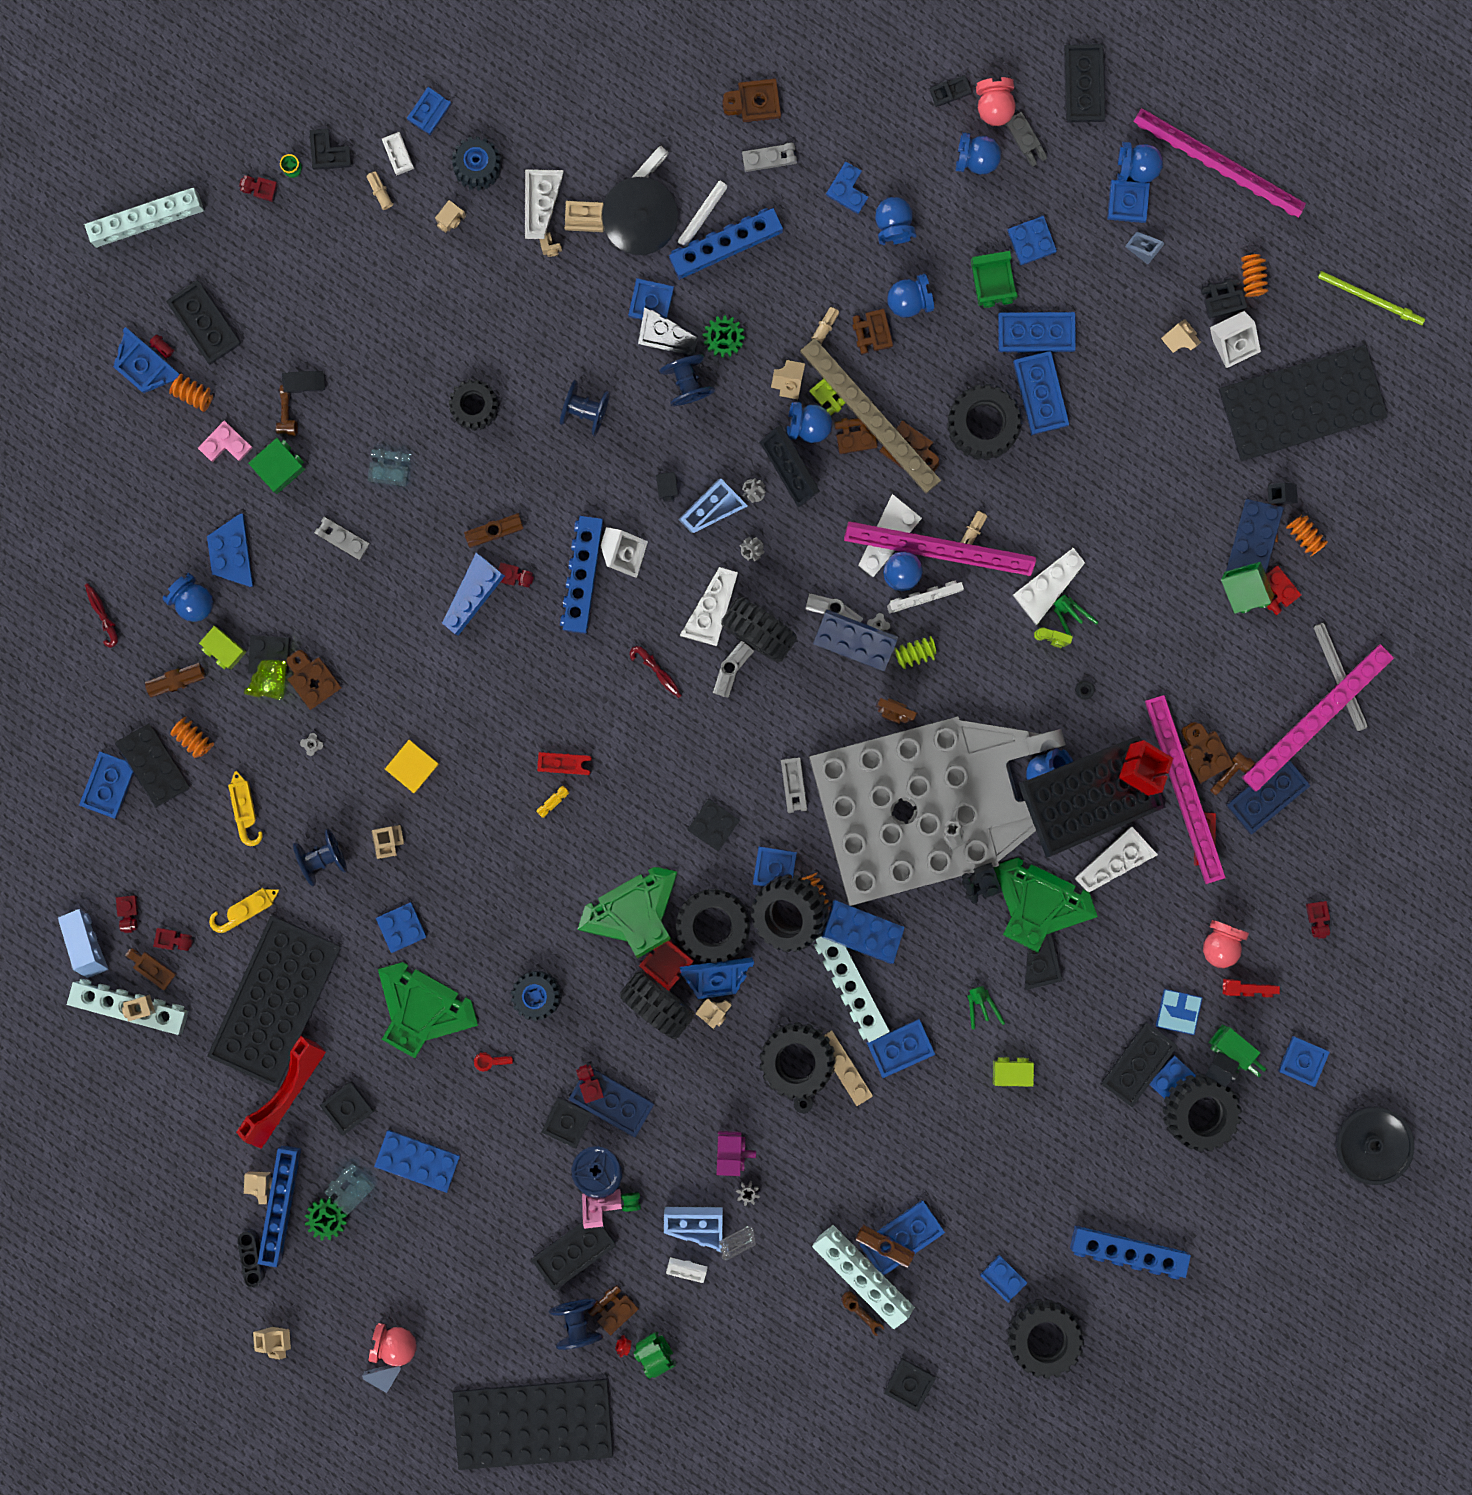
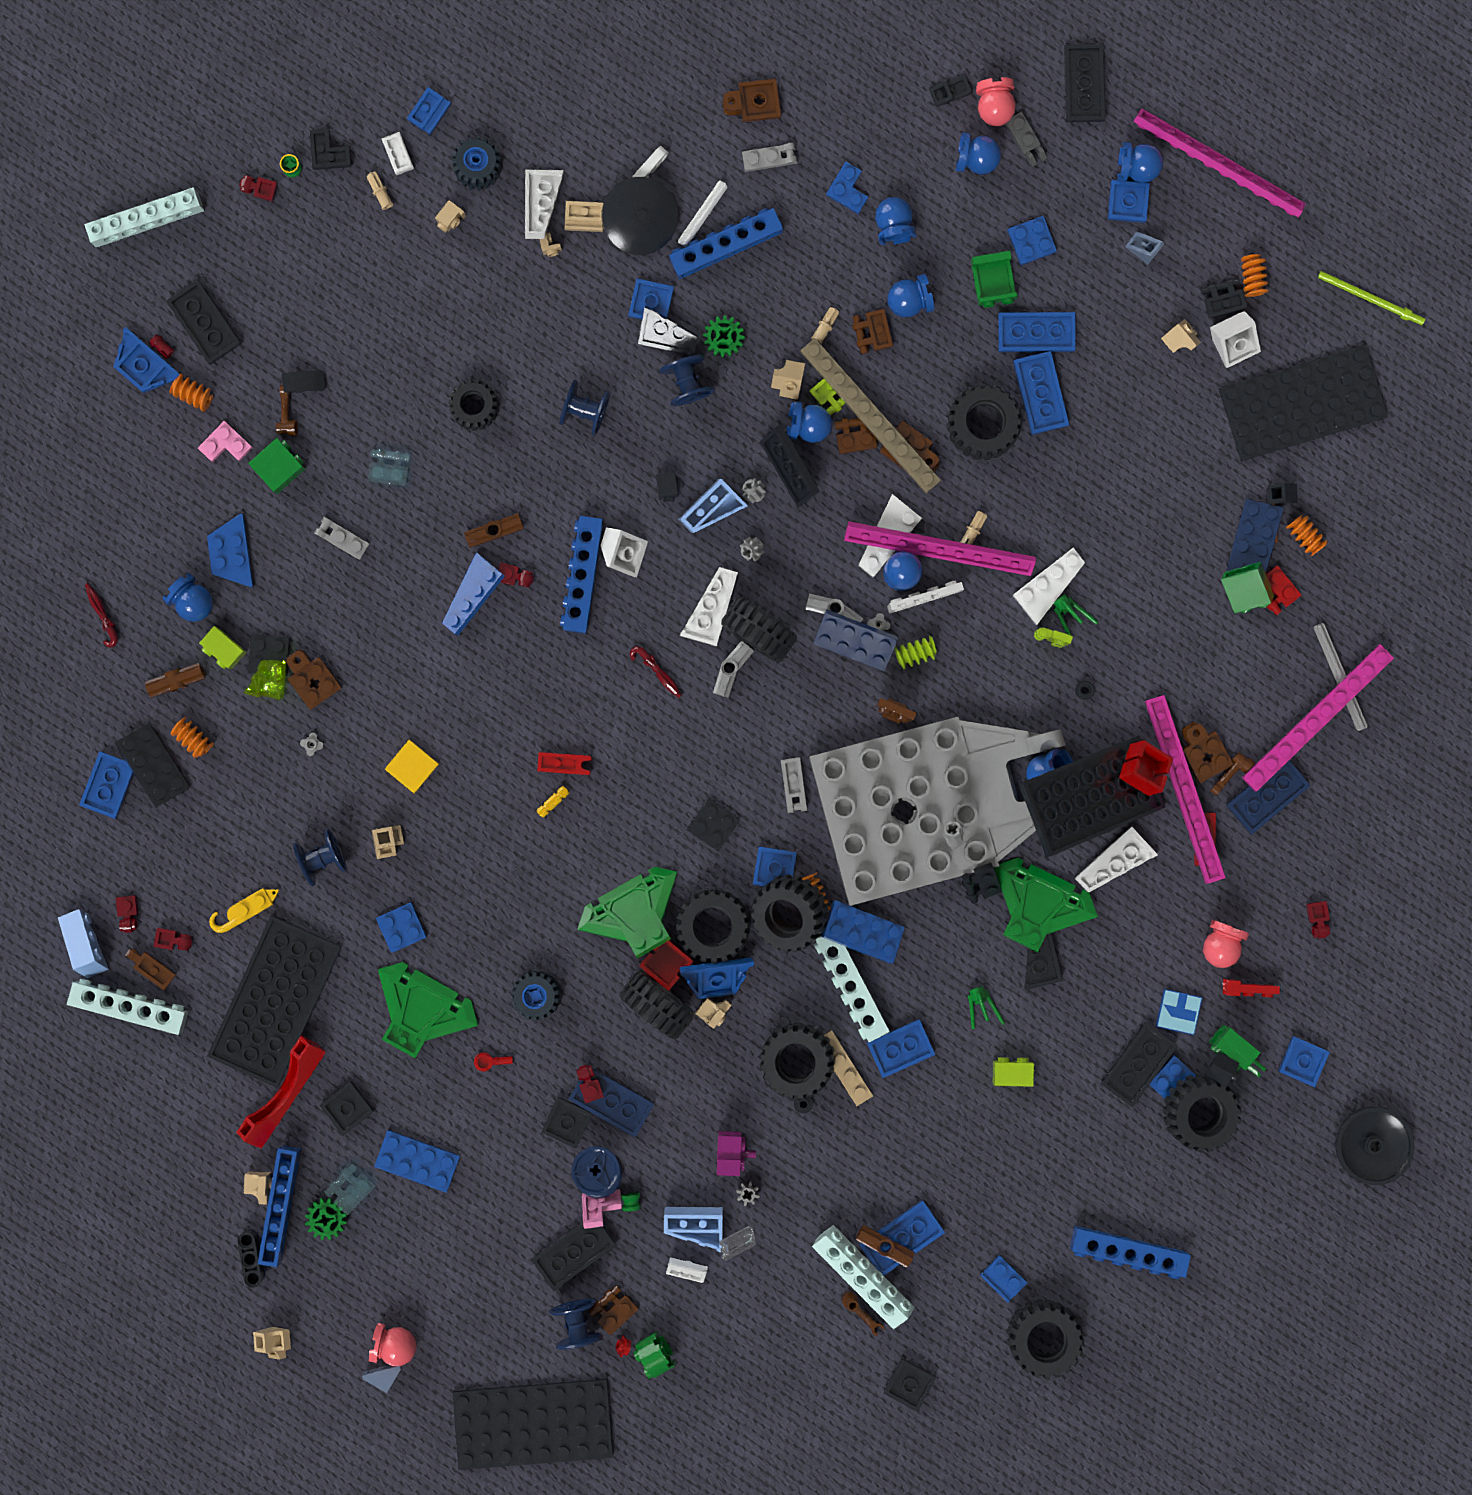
tan brick [122,995,155,1022] -> none
yellow plate [228,771,263,846] -> none

